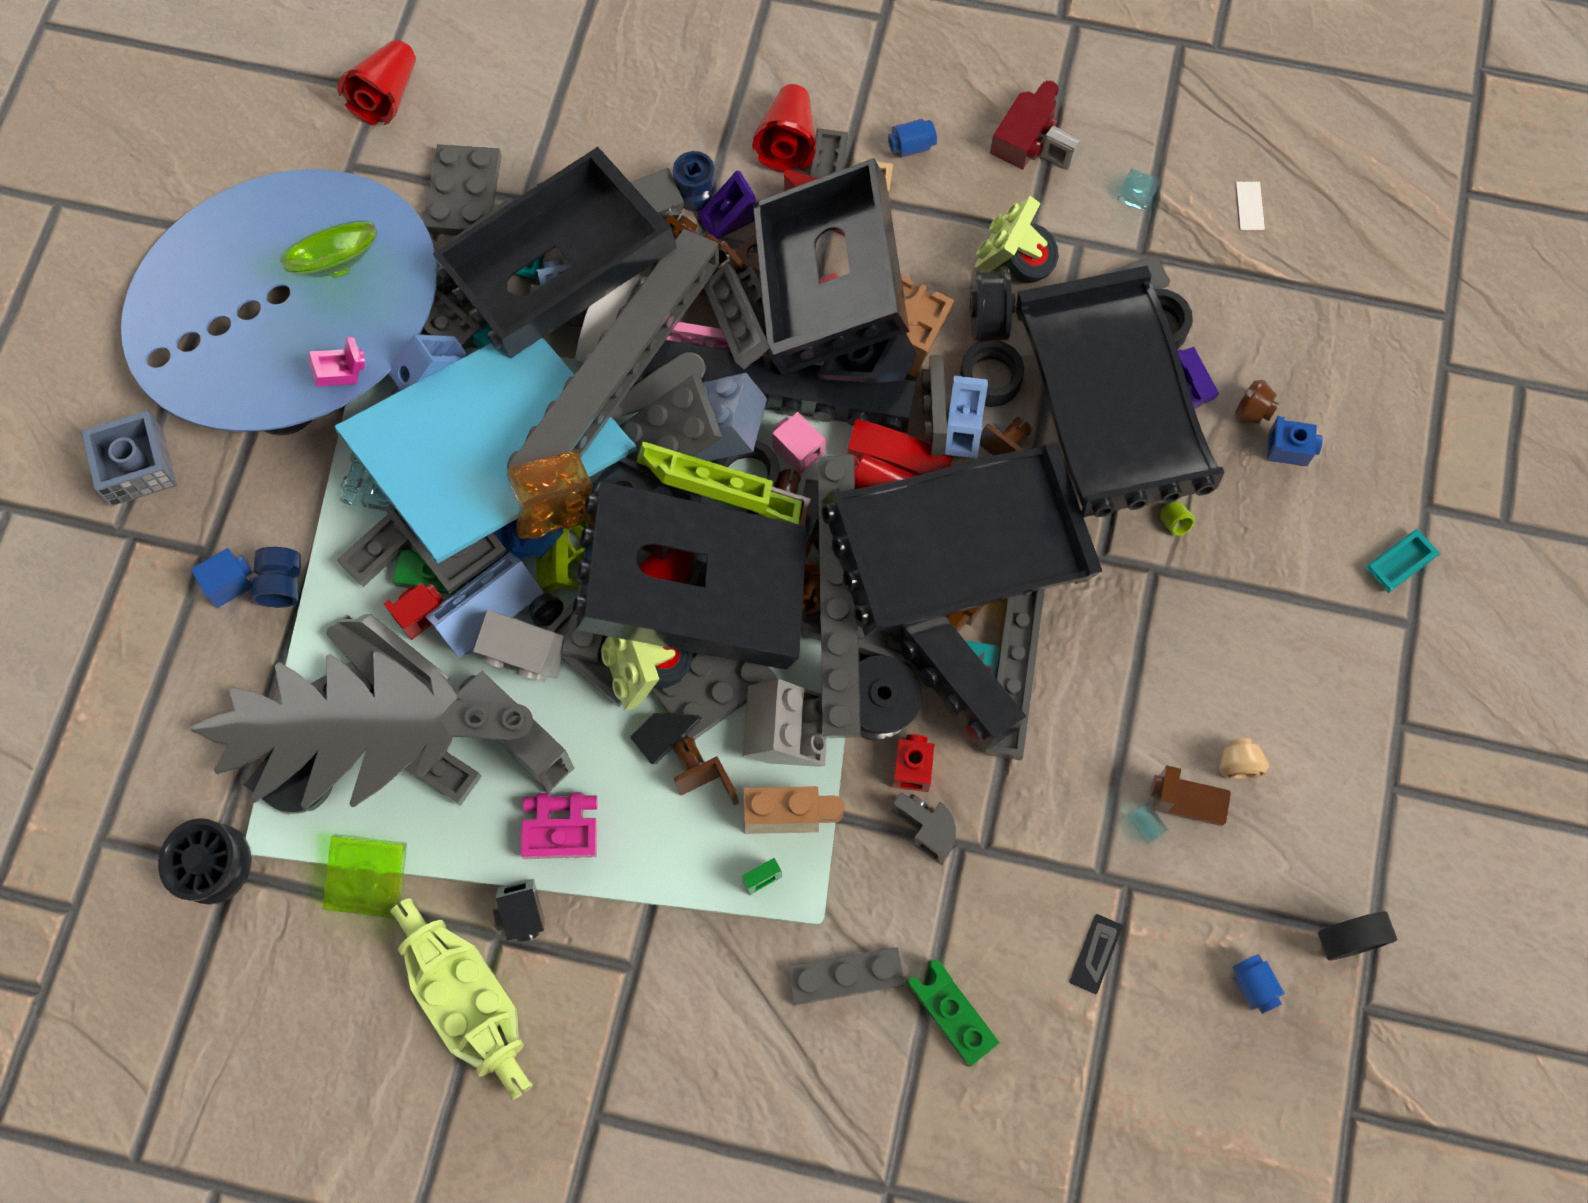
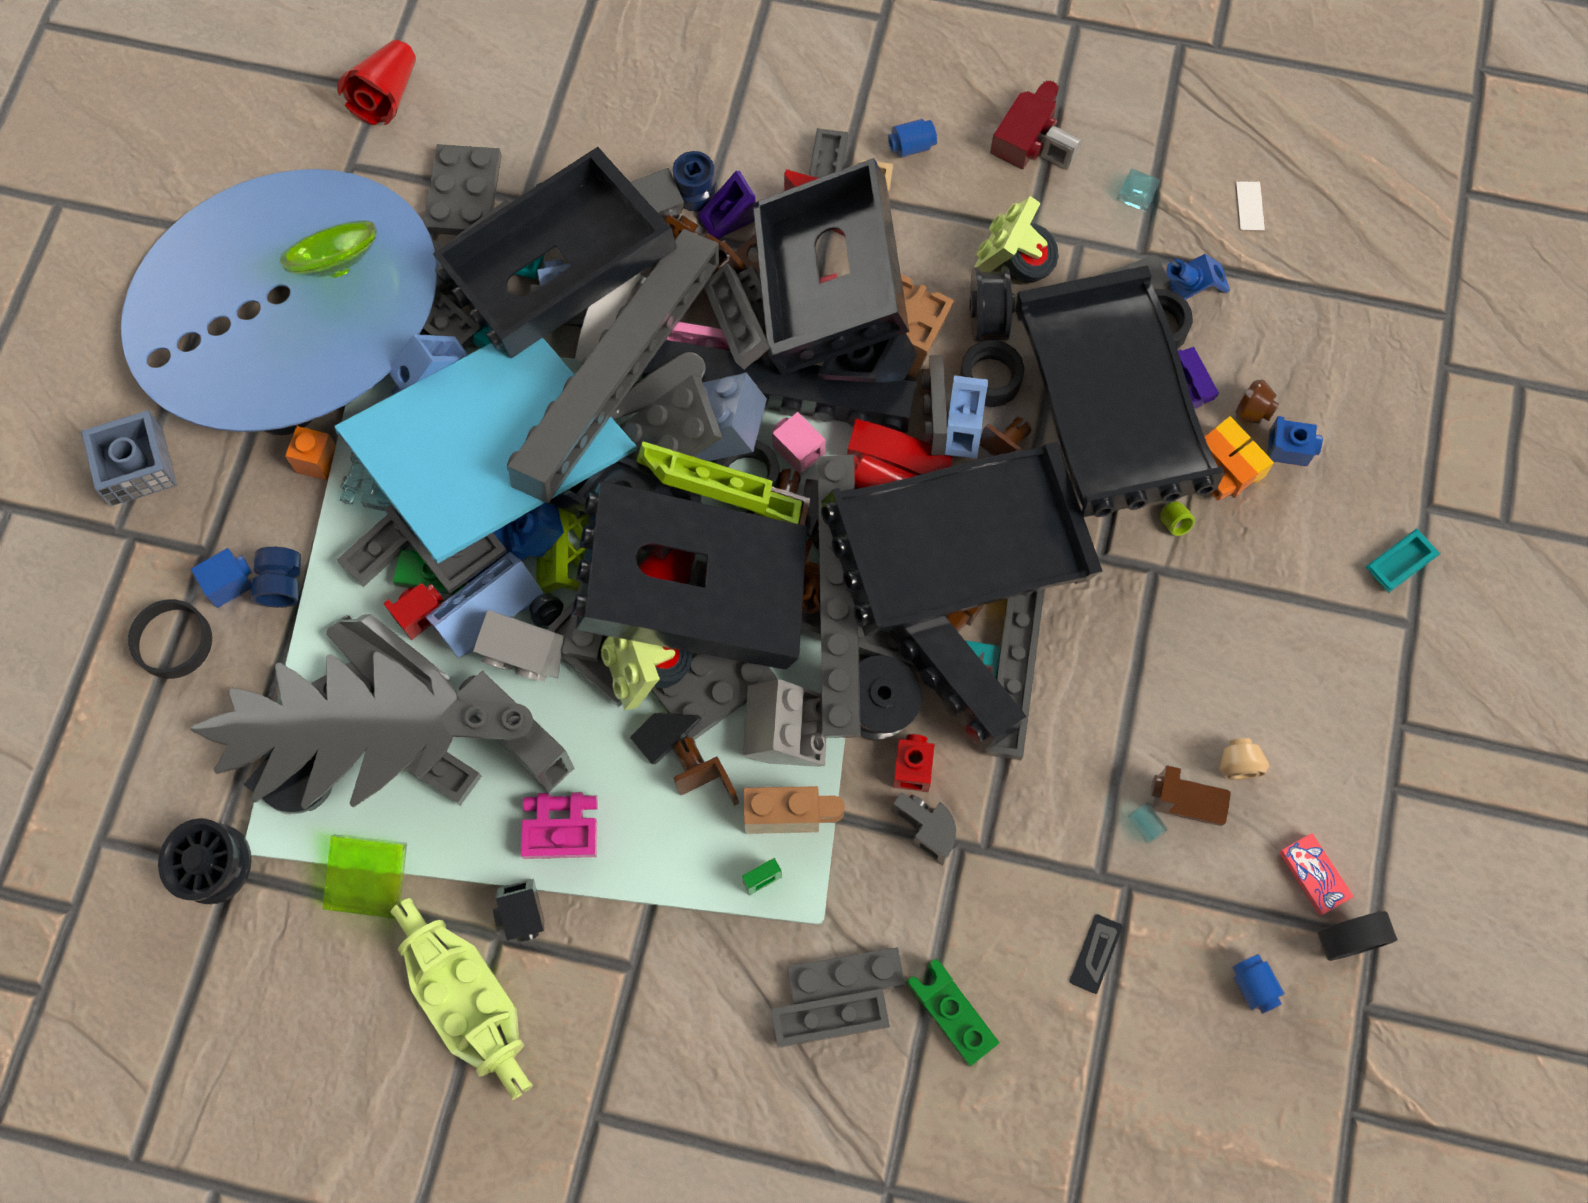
dark pink bracket [308,337,365,387] -> none
clear orange bracket [507,450,593,539] -> none
red cone [752,84,816,173] -> none
none -> black tyre [128,599,212,679]
none -> orange brick [285,426,336,481]
none -> dark grey plate [771,988,890,1048]
none -> blue bracket [1166,254,1230,300]
none -> hips [1205,416,1274,501]
none -> tile [1279,833,1354,916]

